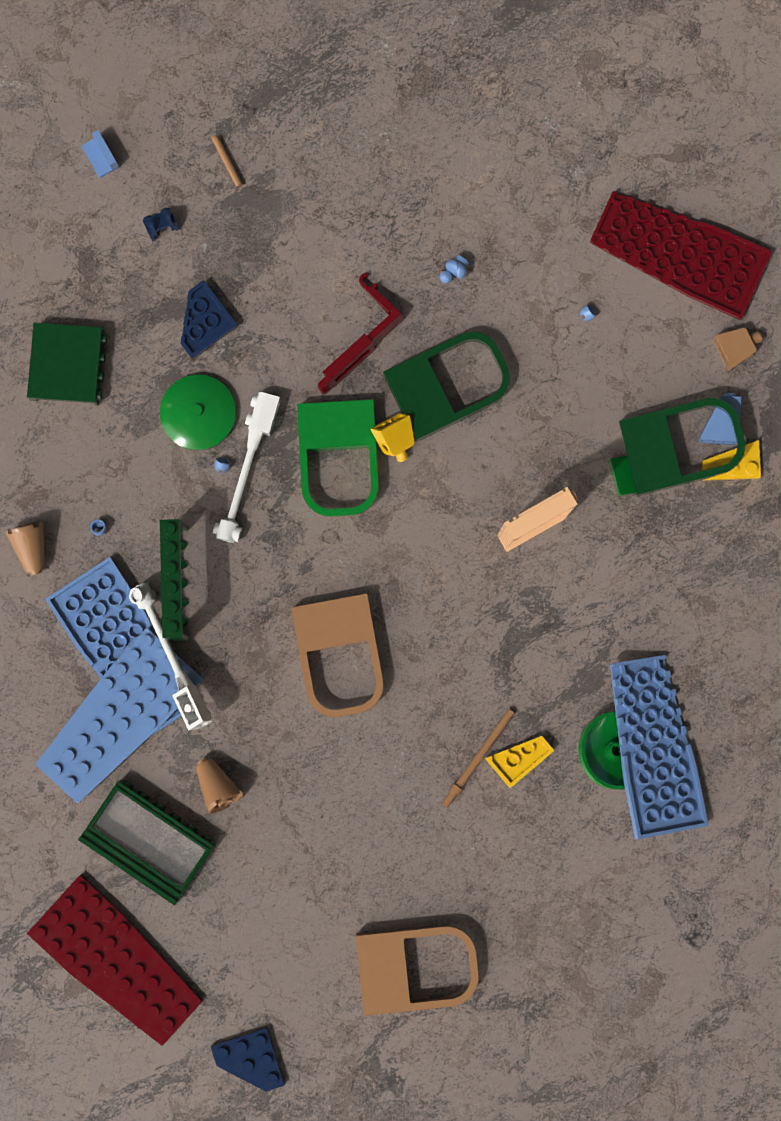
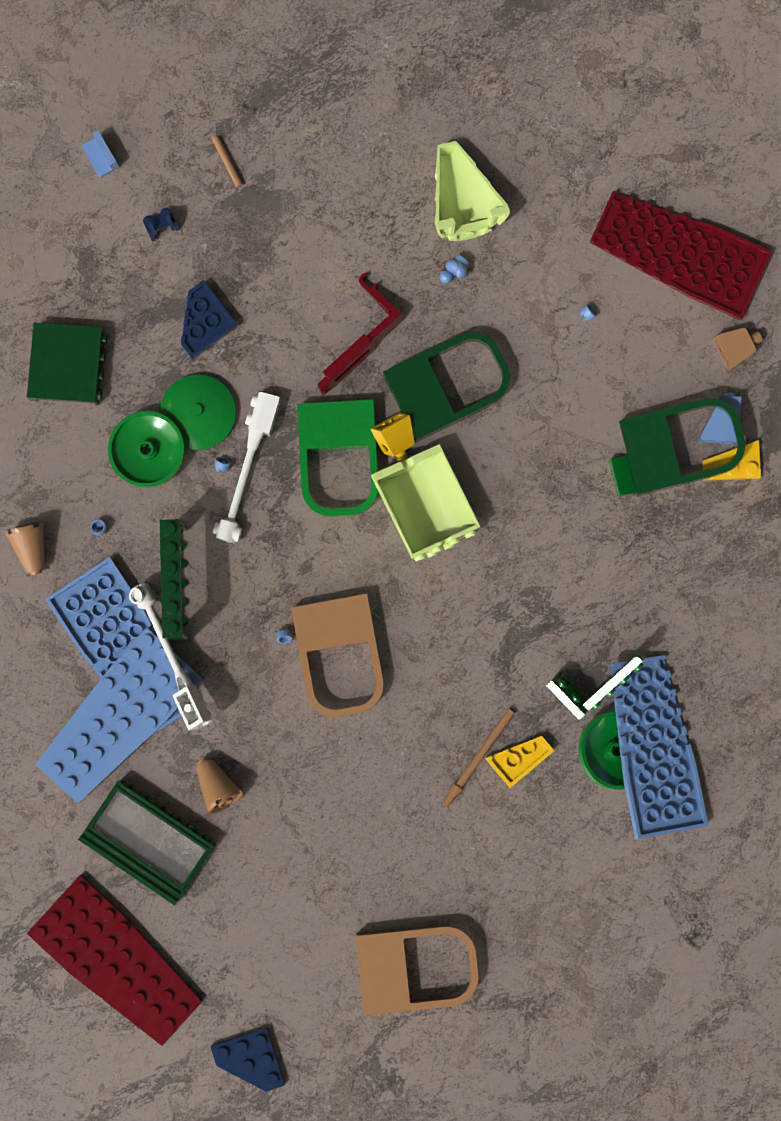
light nougat window [498,487,578,552] -> none
none -> green dish [108,411,185,488]
none -> medium blue hinge [276,628,292,644]
none -> yellowish green cylinder [371,444,480,562]
none -> yellowish green cone [435,141,510,241]
none -> bracket [547,653,645,720]

